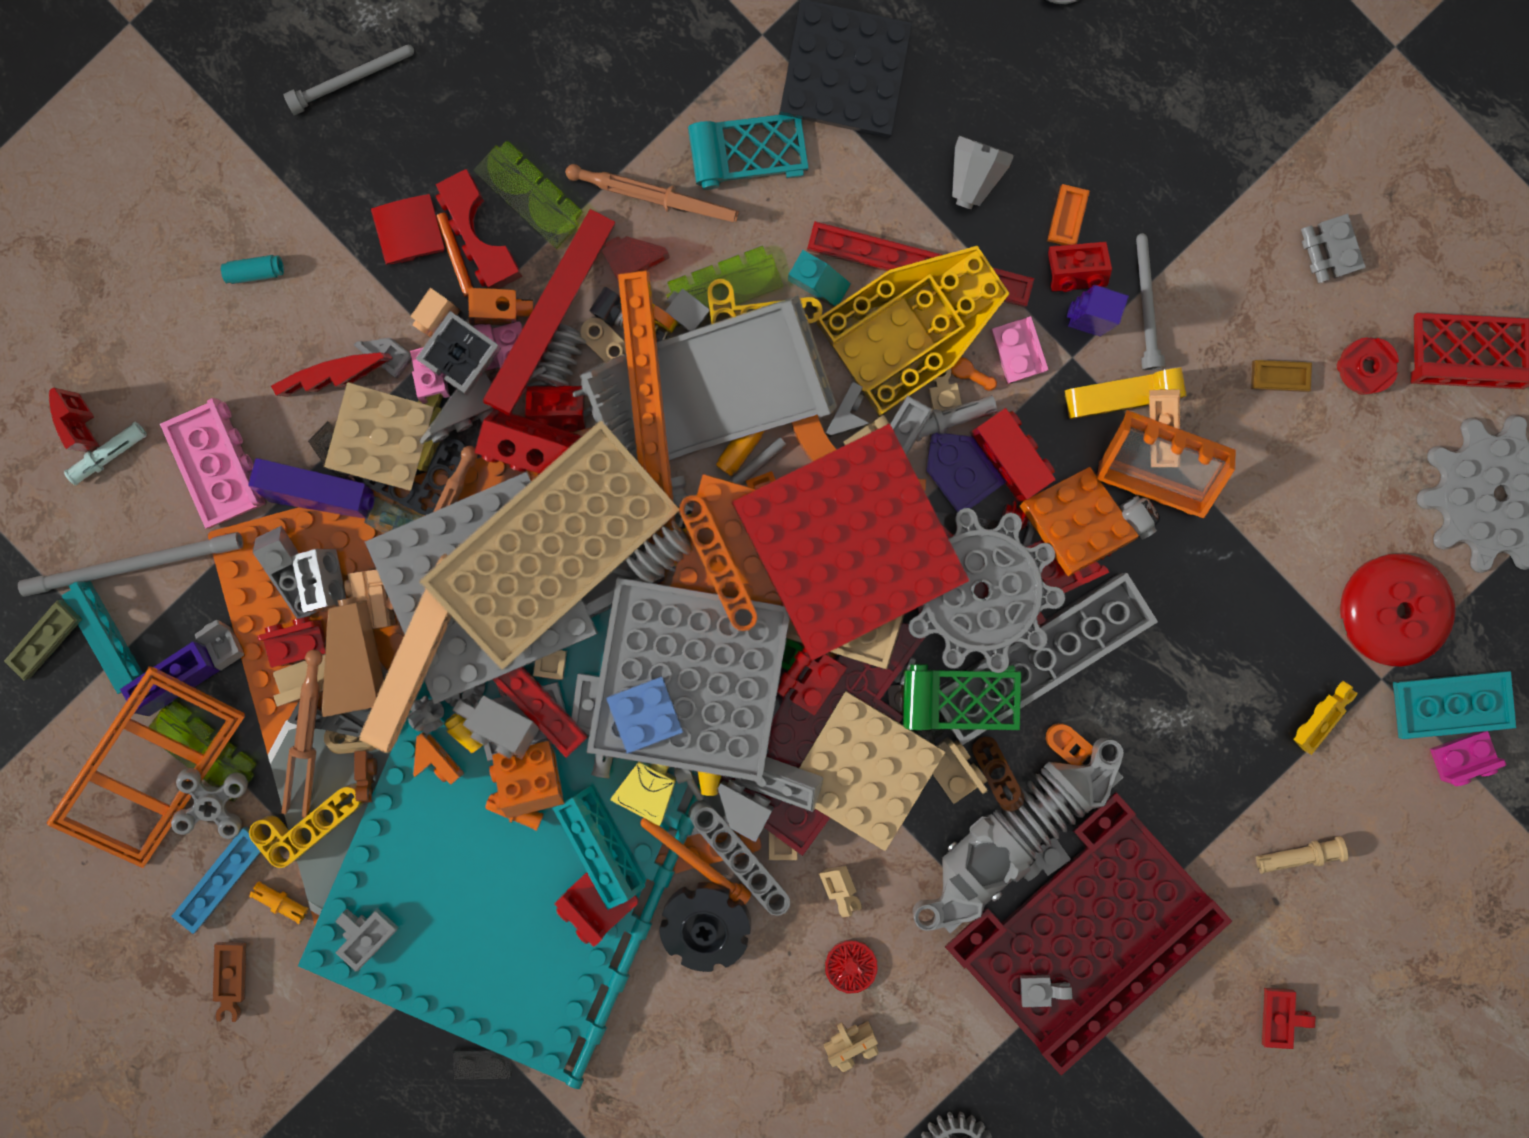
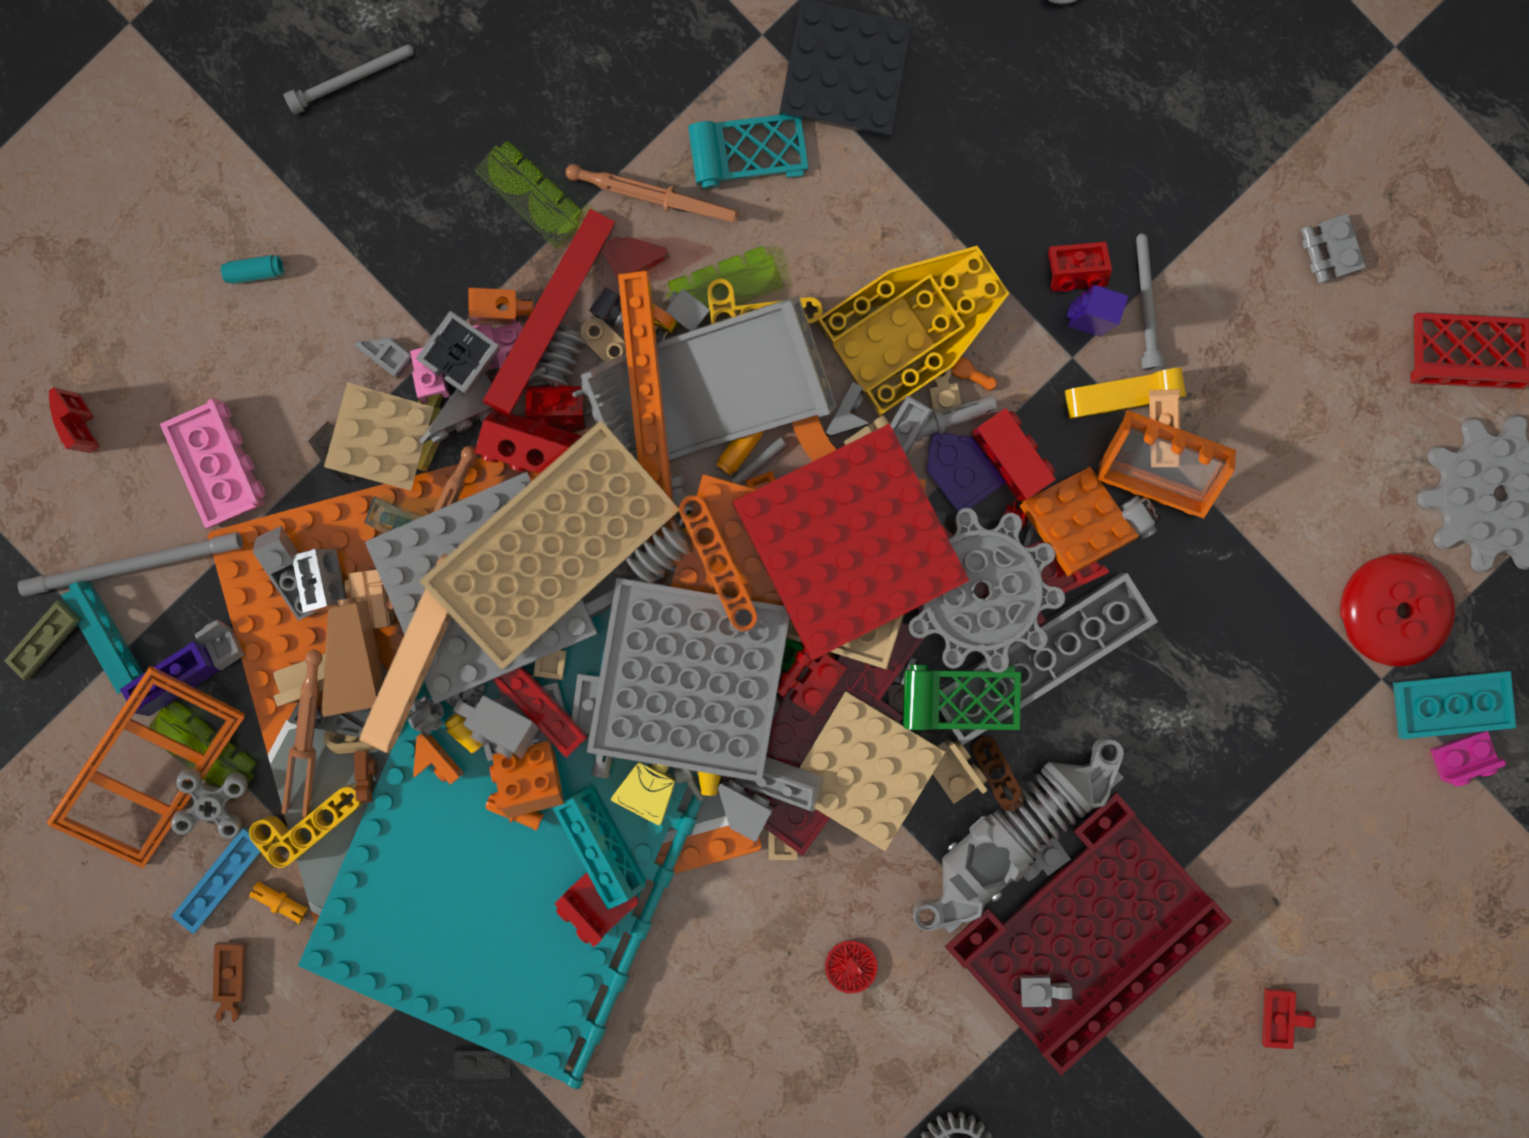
light aqua pin [64,422,147,486] -> none
dark purple slope [248,458,375,519] -> none
red bracket [257,616,326,668] -> none
red slope [271,352,393,397] -> none
light grey hinge [335,908,399,972] -> none
black beam [363,439,466,515] -> none
red slope [371,194,445,265] -> none
light nougat brick [410,288,460,338] -> none
red arch [435,169,523,289] -> none
orange piece [436,213,473,297] -> none
medium blue plate [606,676,683,753] -> none
orange piece [641,818,752,904] -> none
black piece [659,882,751,972] -> none
light grey beam [688,800,790,916] -> none
teal slope [788,250,851,307] -> none
red tile [807,221,1034,308] -> none
tan plate [819,865,861,917] -> none
tan hips [823,1021,878,1072] -> none
light grey cone [952,135,1014,209] -> none
bright pink plate [990,316,1048,384] -> none
orange plate [1046,723,1093,765] -> none
orange tile [1047,184,1090,245] -> none
pearl gold tile [1251,360,1312,392] -> none
tan pin [1256,836,1348,874] -> none
yellow plate [1294,681,1358,755] -> none
red plate [1337,337,1399,395] -> none

